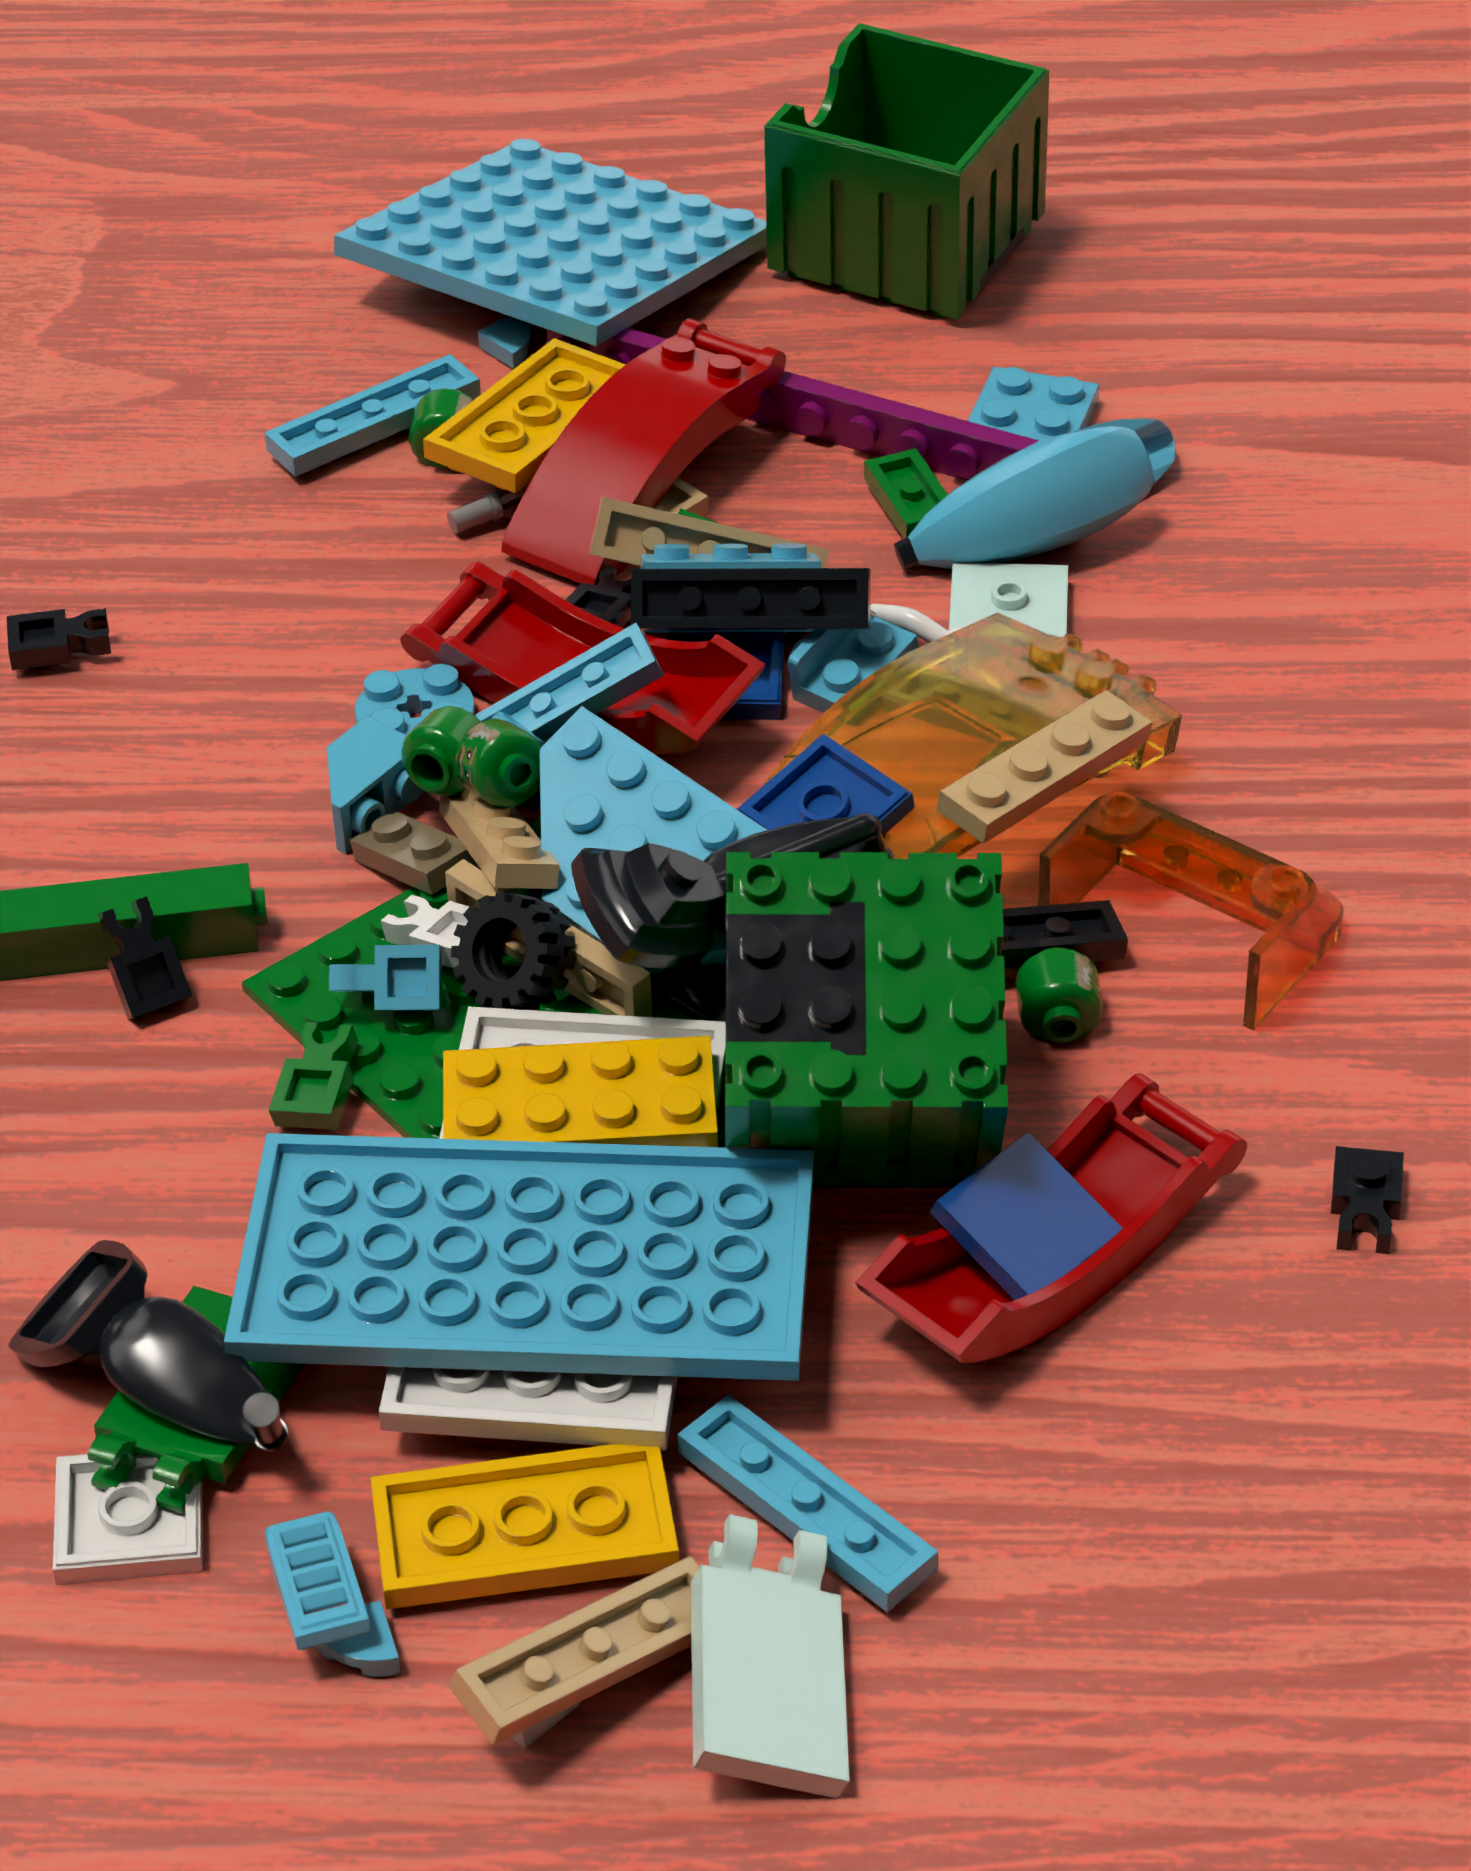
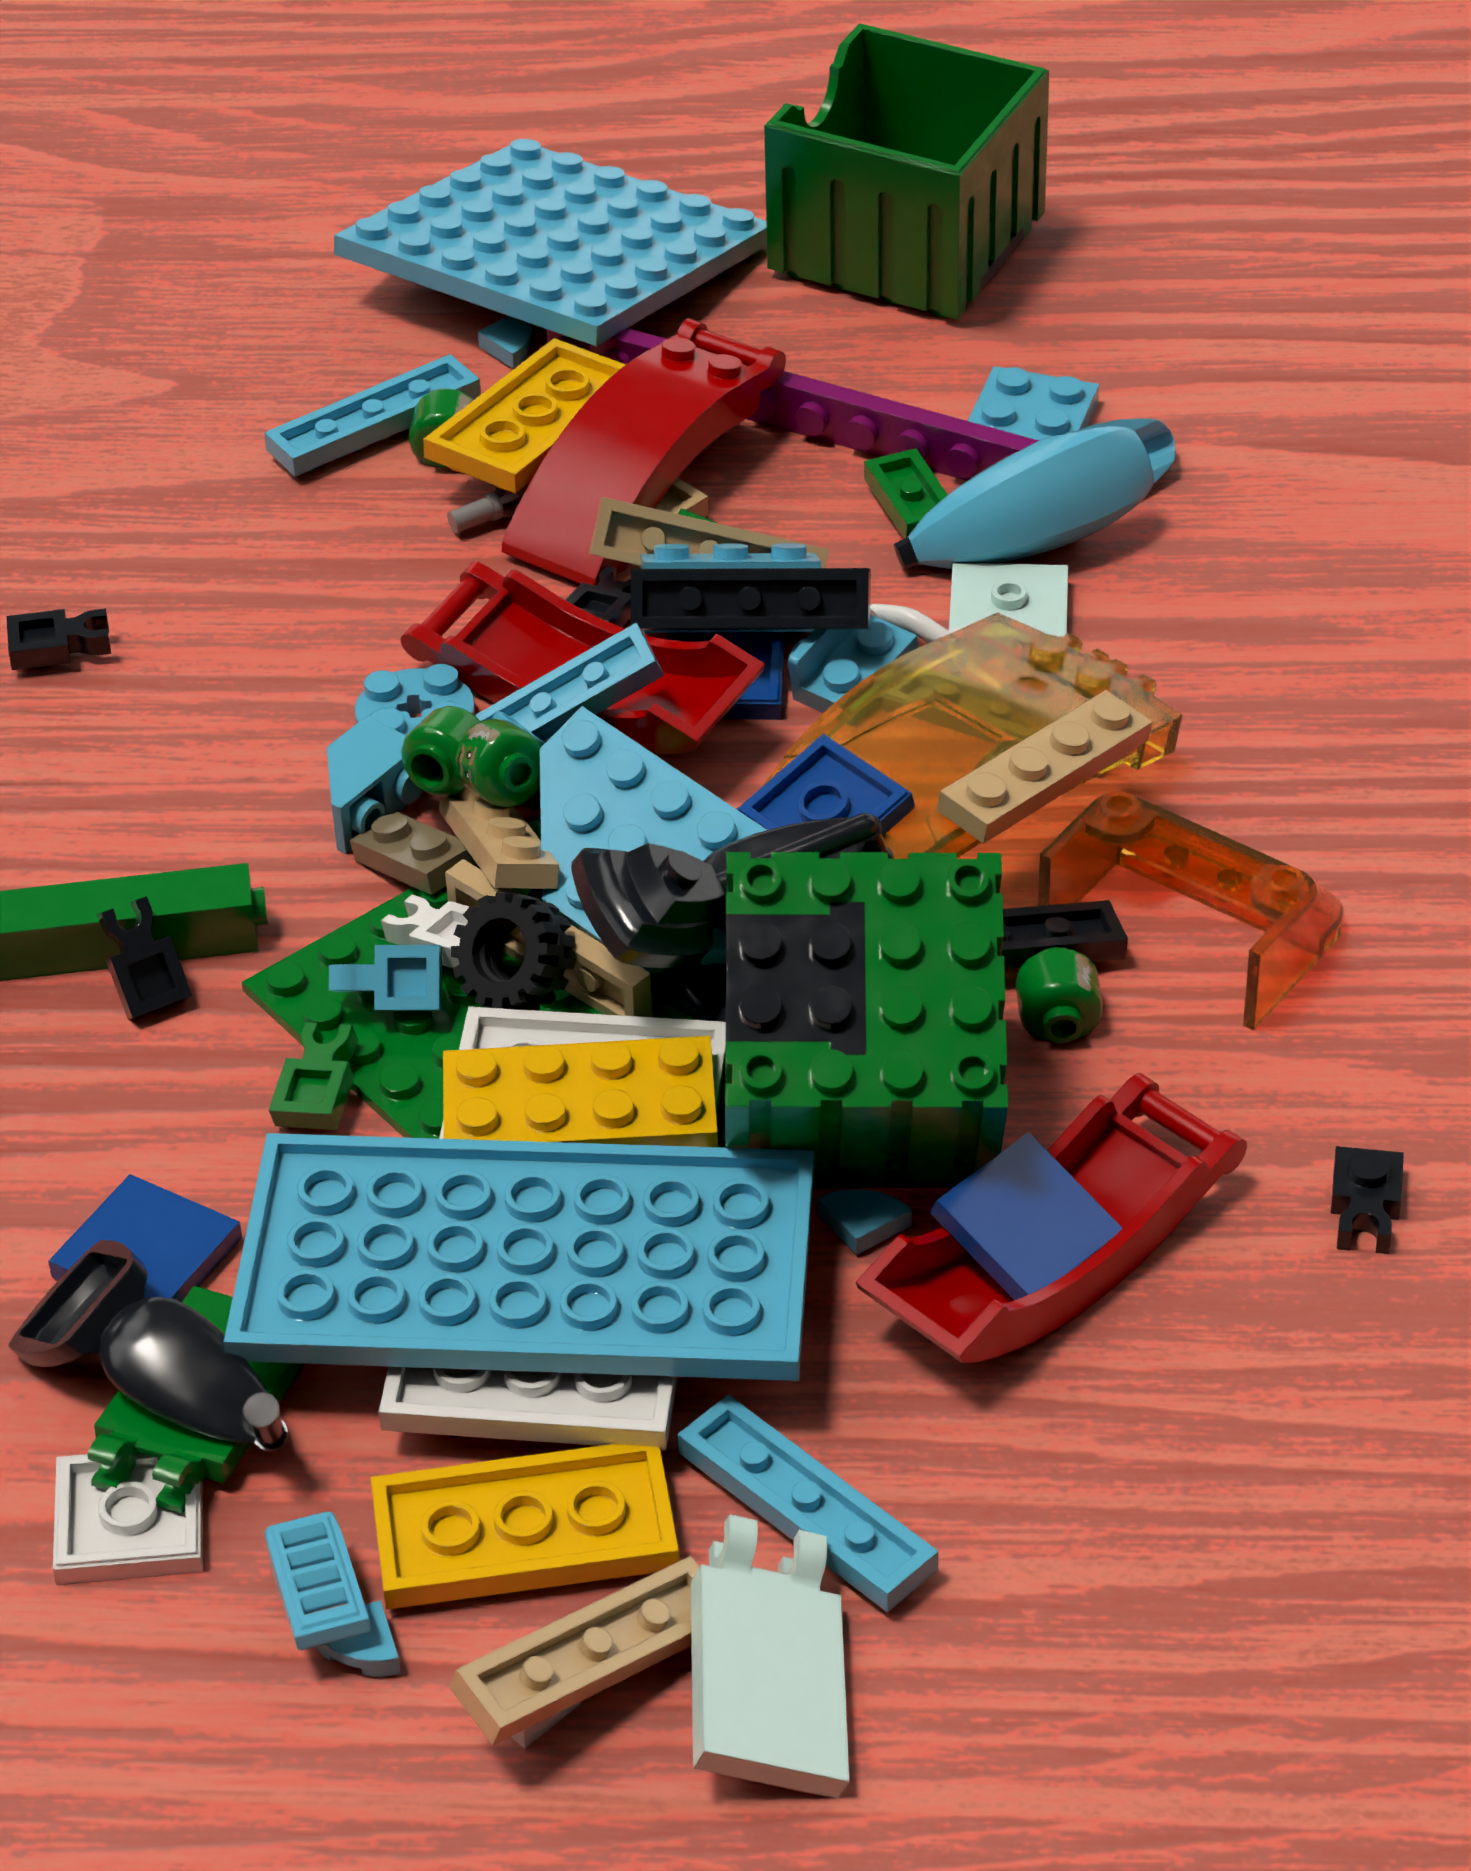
none -> blue tile [48,1174,242,1302]
none -> medium azure tile [817,1189,912,1255]

